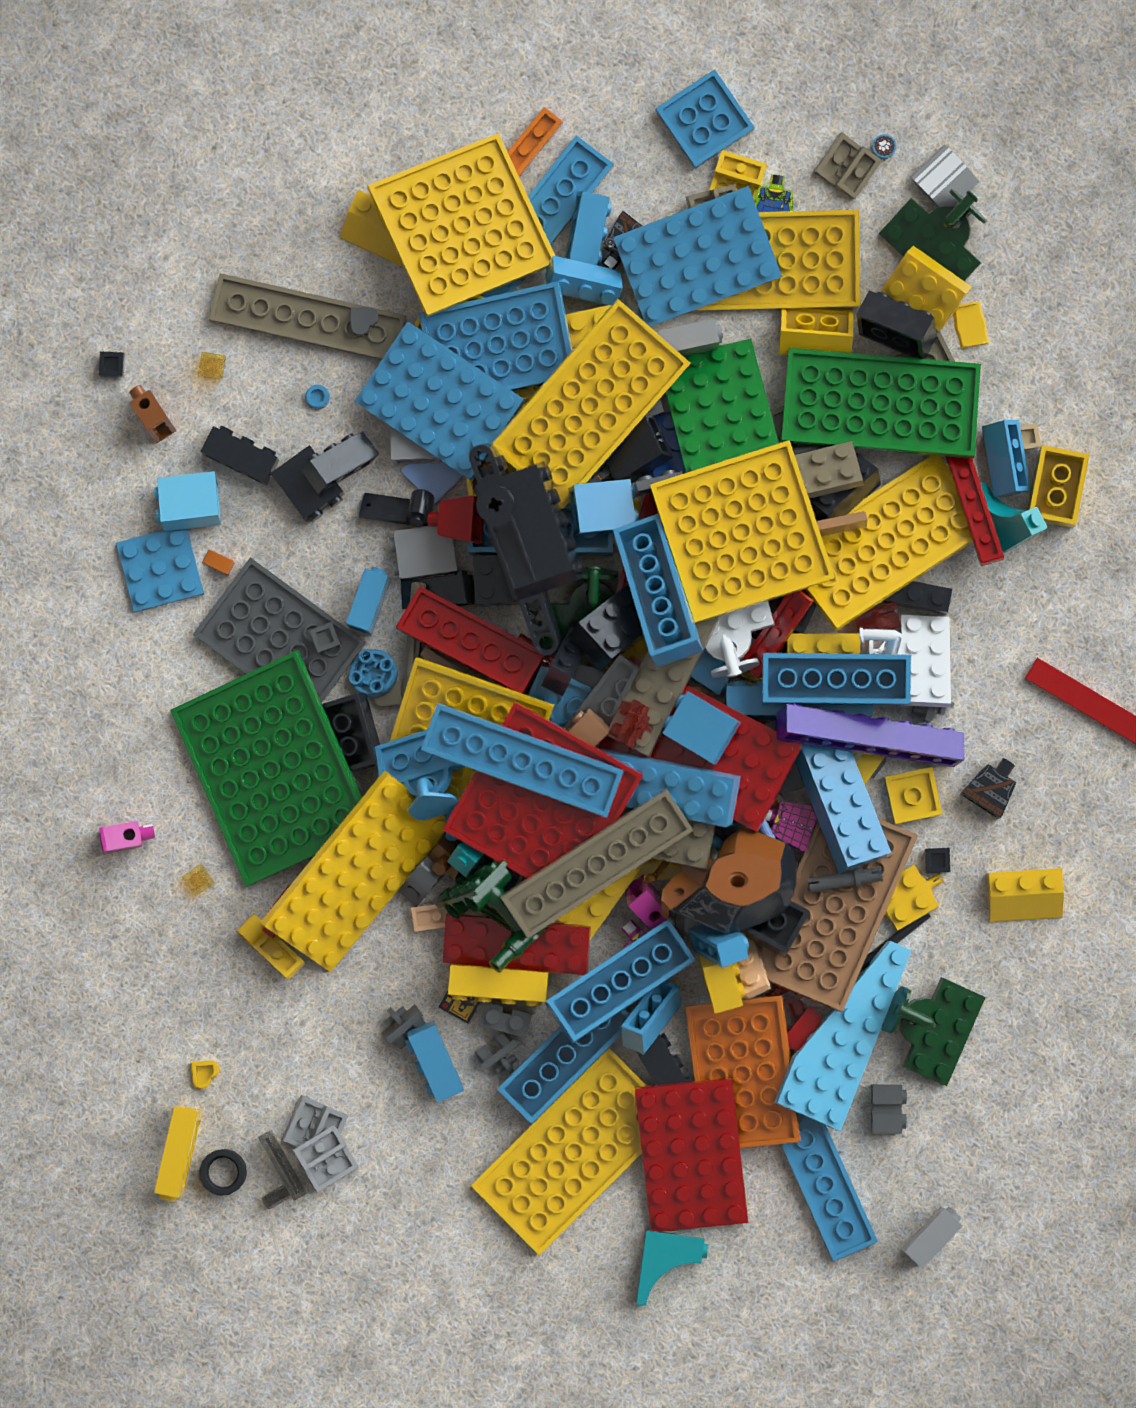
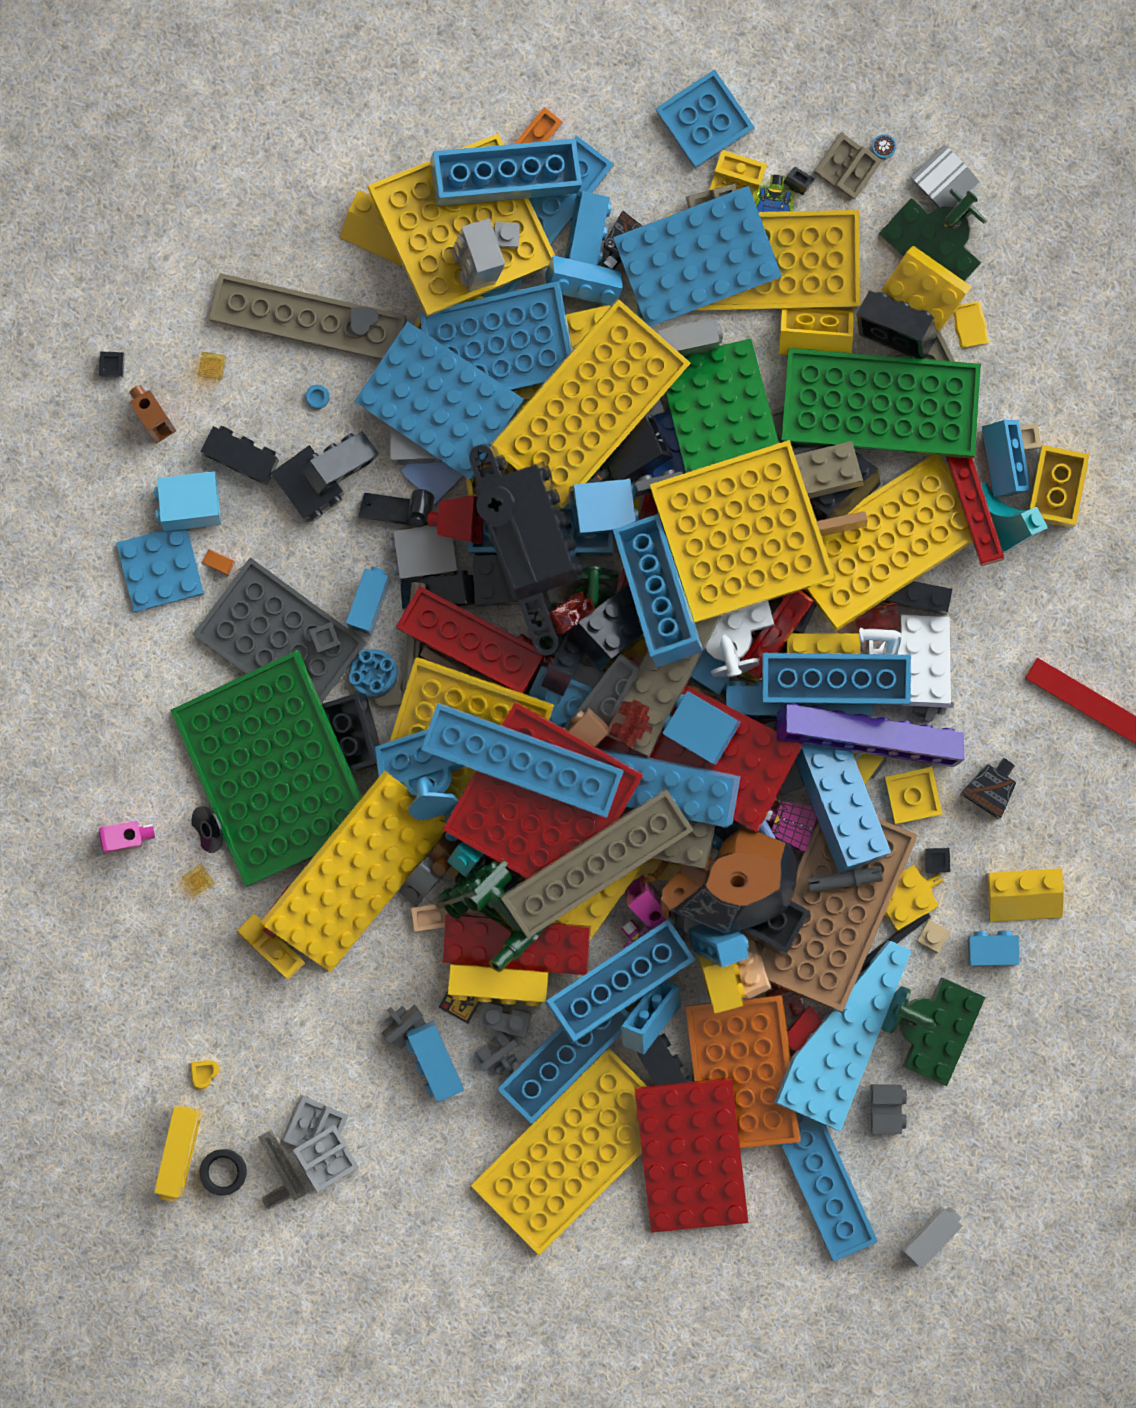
teal arch [636,1230,709,1306] -> none
none -> black dish [191,806,223,853]
none -> dark azure brick [430,139,582,206]
none -> light grey brick [451,219,505,292]
none -> light grey plate [494,222,519,249]
none -> clear red hips [549,592,595,634]
none -> black plate [783,166,815,195]
none -> tan plate [917,920,950,953]
none -> dark azure brick [968,931,1020,966]

